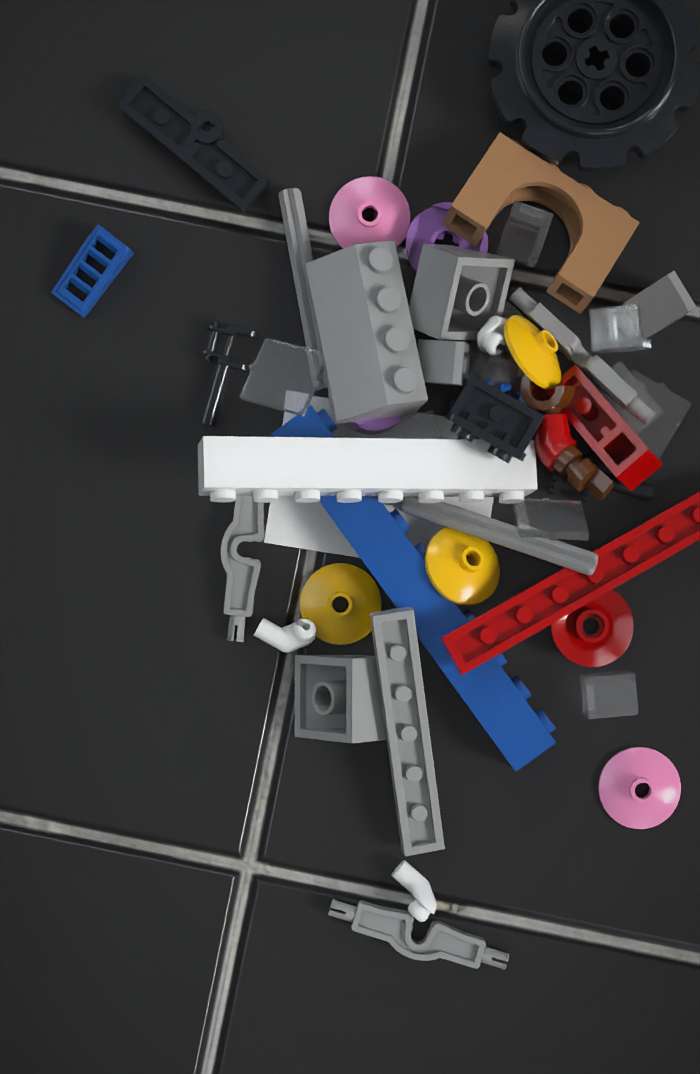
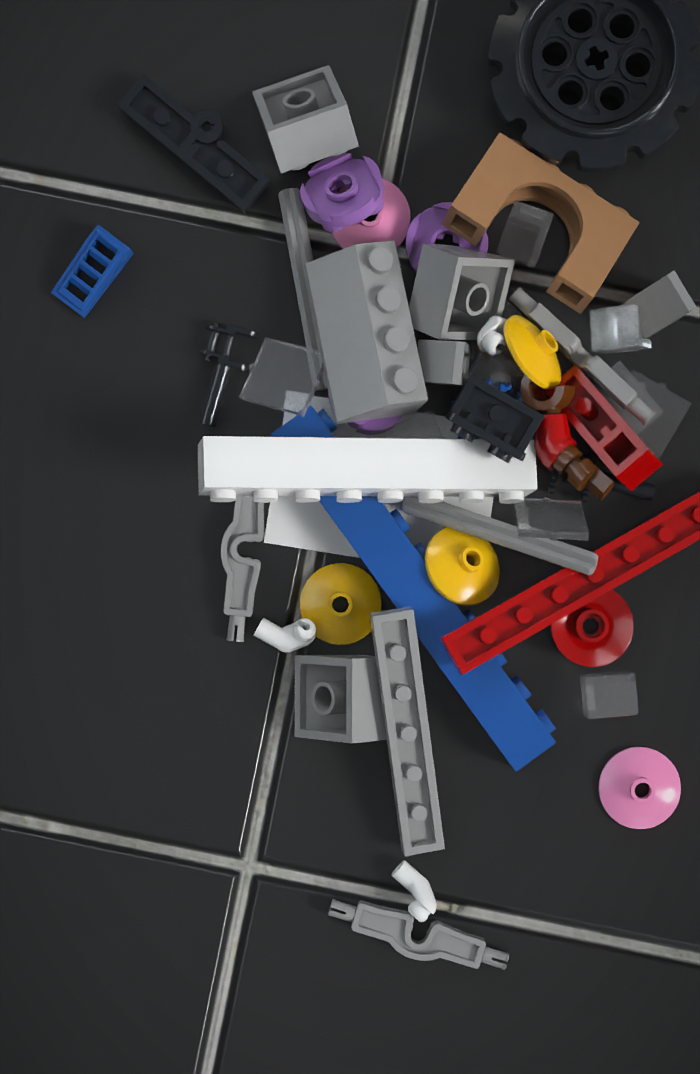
none -> light grey slope [252,65,359,173]
none -> medium lavender plate [300,153,385,232]

